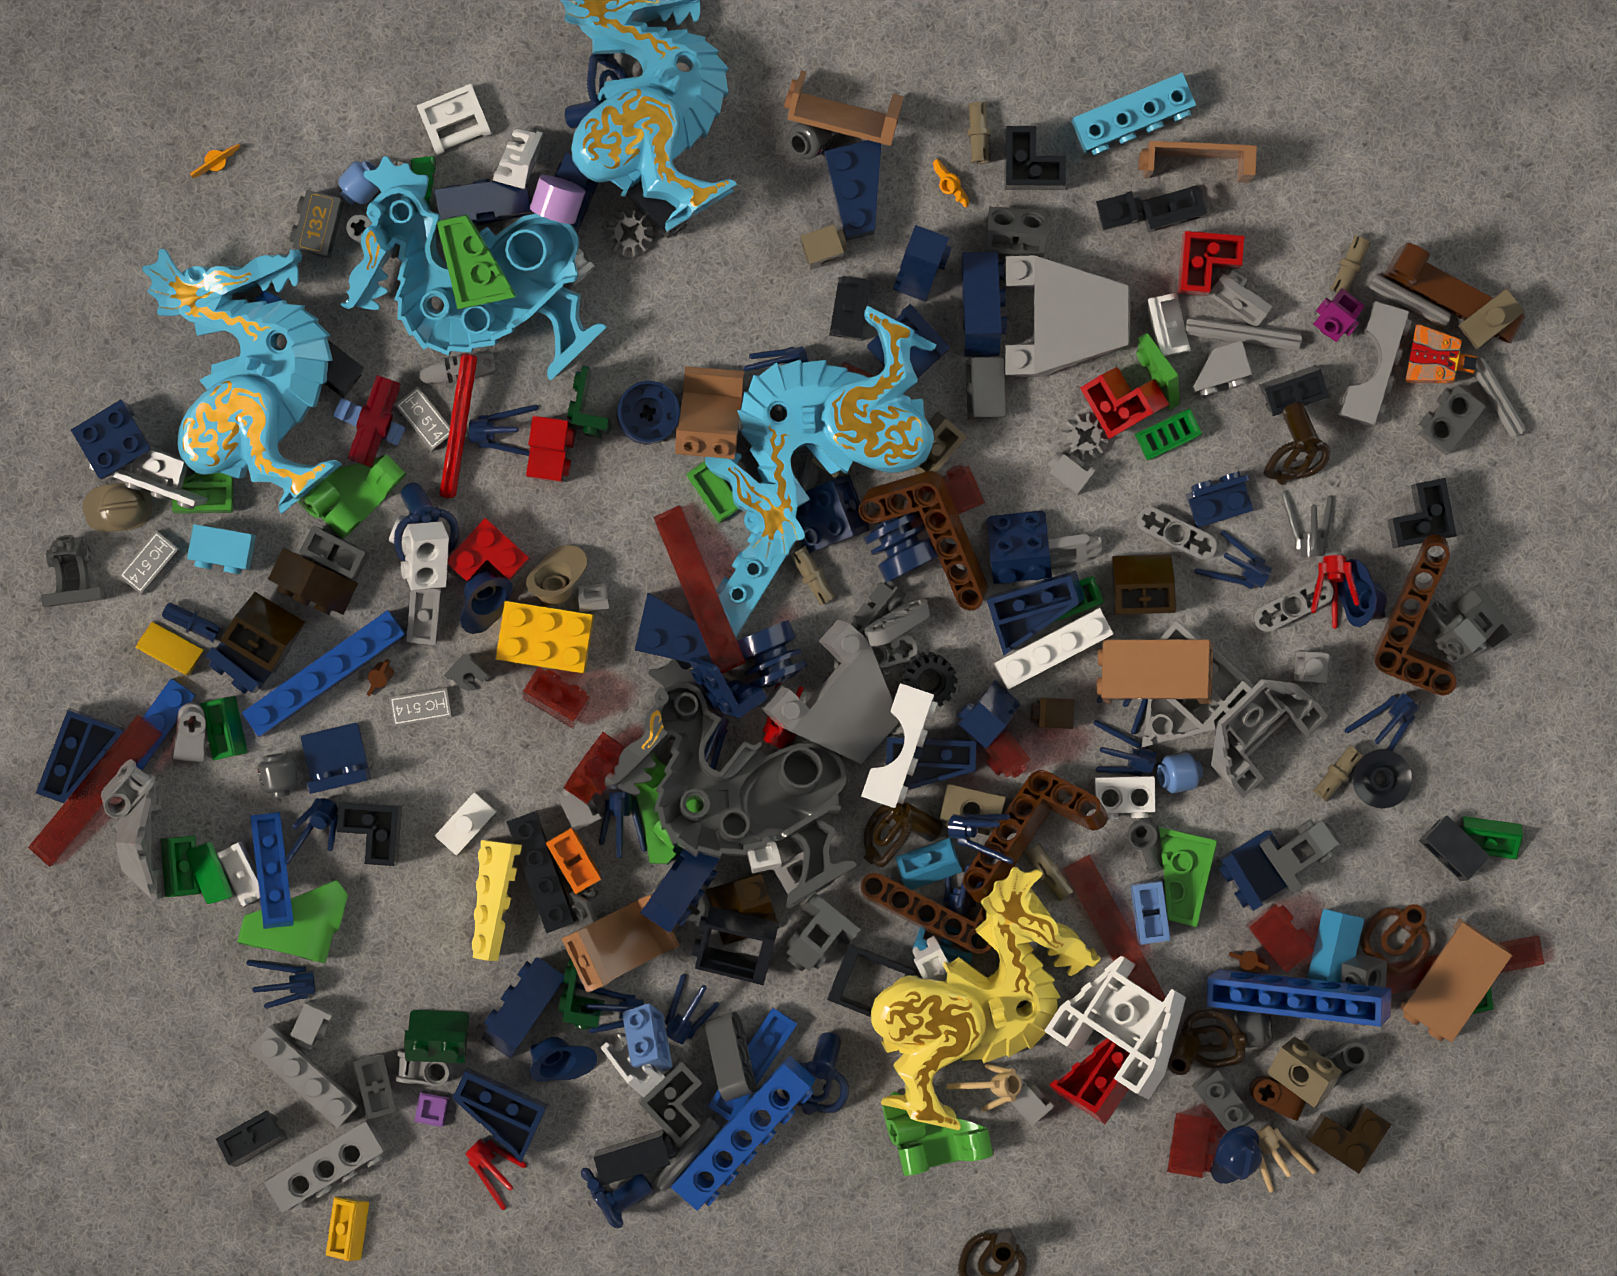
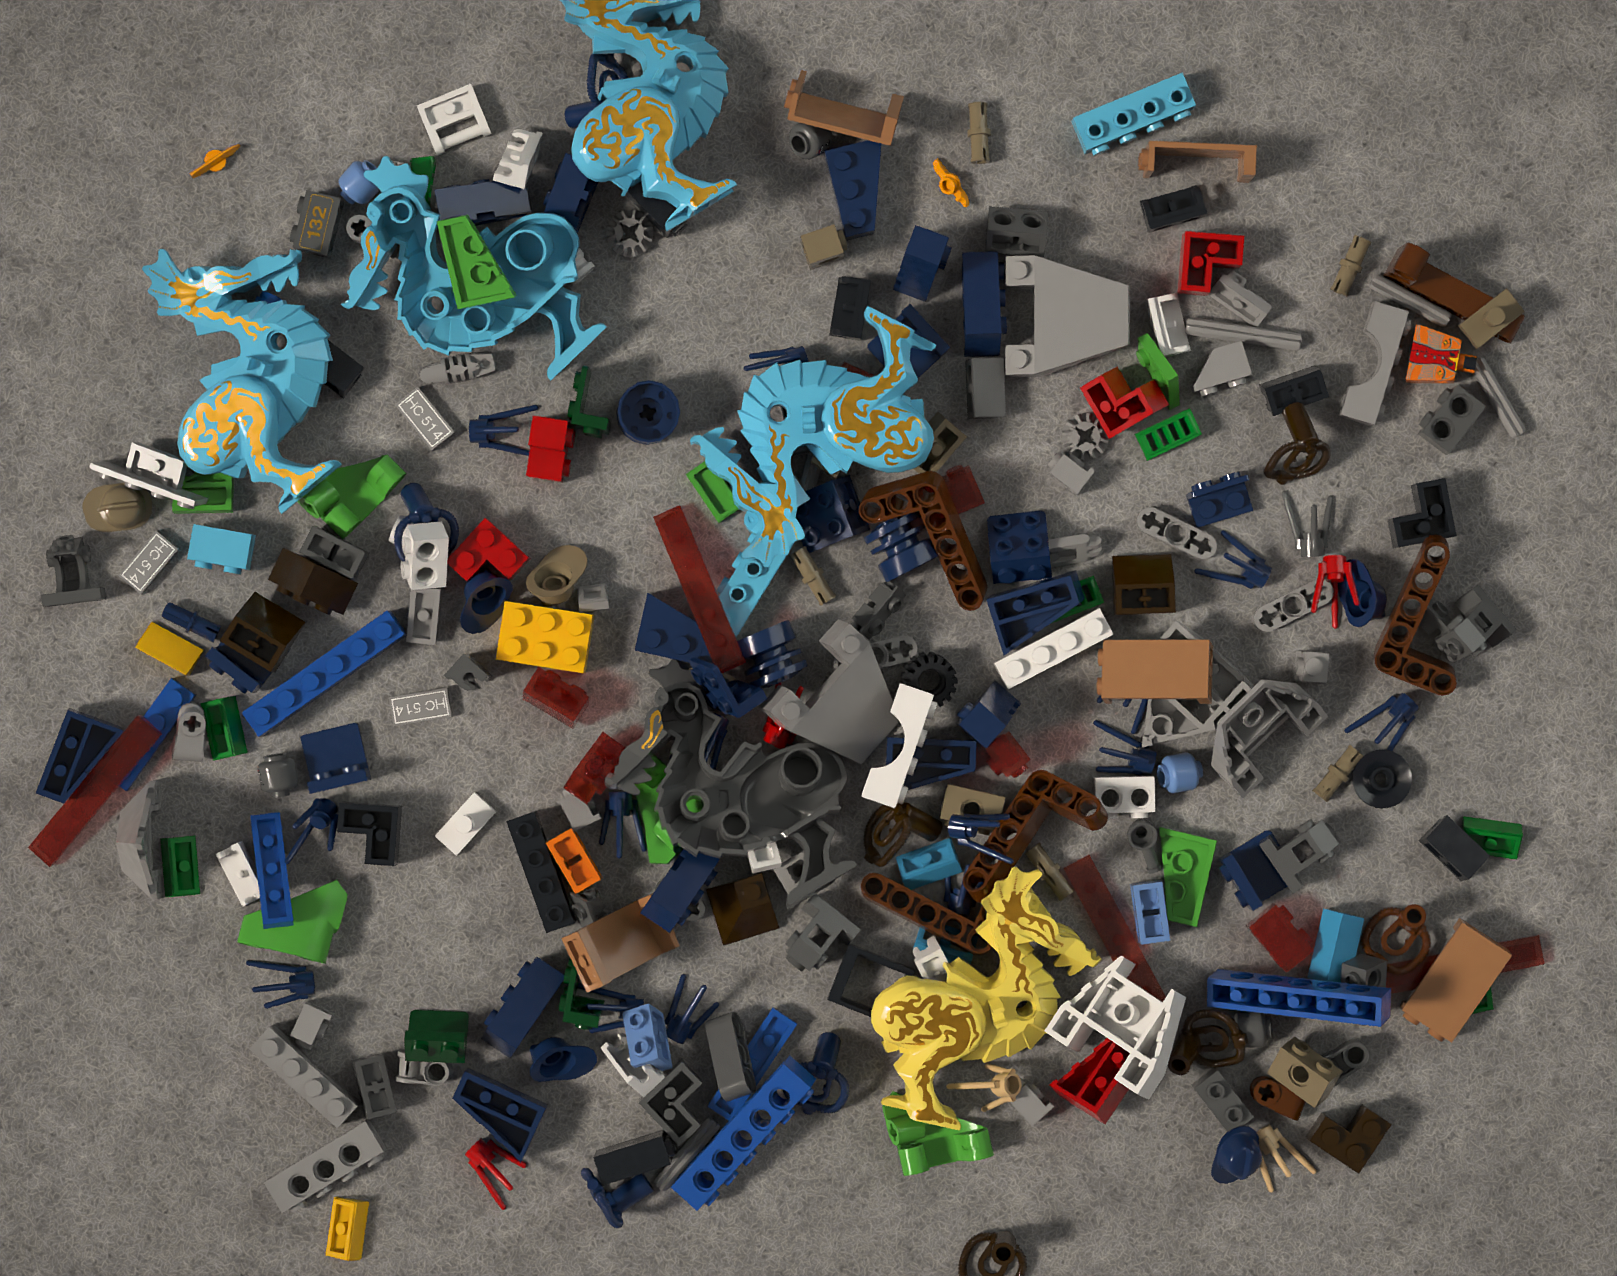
dark blue bracket [71,399,151,480] -> none
light grey piece [101,759,156,818] -> none
green slope [186,842,233,904] -> none
black hinge [216,1110,288,1167] -> none
medium blue piece [333,398,406,446] -> none
dark red piece [347,375,401,468] -> none
reddish brown piece [367,659,394,696] -> none
medium lavender tile [414,1092,450,1127] -> none
red axle [439,353,477,498] -> none
light yellow wing [472,840,522,961] -> none
lavender piece [530,175,585,224] -> none
medium nougat panel [675,366,744,459] -> none
black window [692,906,779,985] -> none
light grey beam [864,599,931,646] -> none
black brick [1004,126,1066,190] -> none
dark brown slope [1031,697,1074,729] -> none
black bracket [1096,191,1142,231] -> none
clear red brick [1167,1112,1218,1178] -> none
reddish brown piece [1228,951,1271,973] -> none
magenta brick [1313,288,1365,342] -> none

